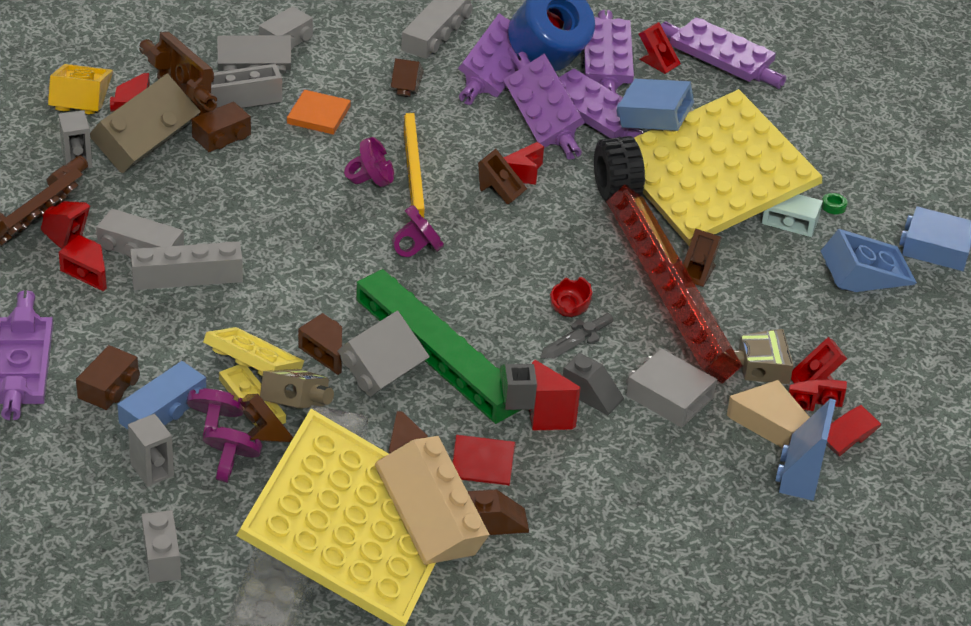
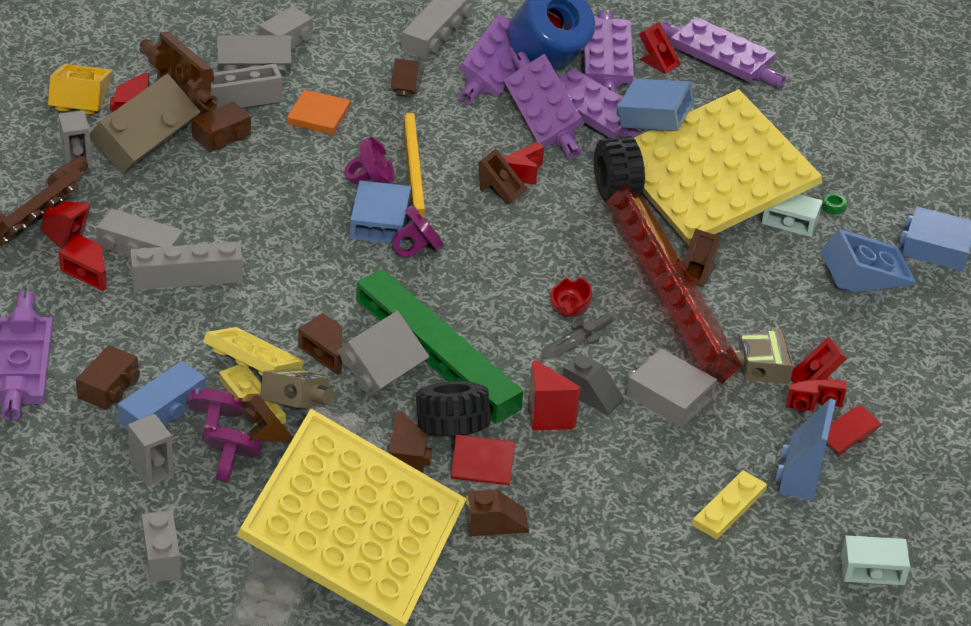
tan slope [375,436,490,565] -> none
dark grey slope [500,364,537,410] -> none
tan slope [727,380,810,448] -> none
none -> medium blue brick [350,181,411,244]
none -> black tyre [416,381,490,436]
none -> light yellow plate [692,470,767,540]
none -> light aqua brick [841,535,910,585]

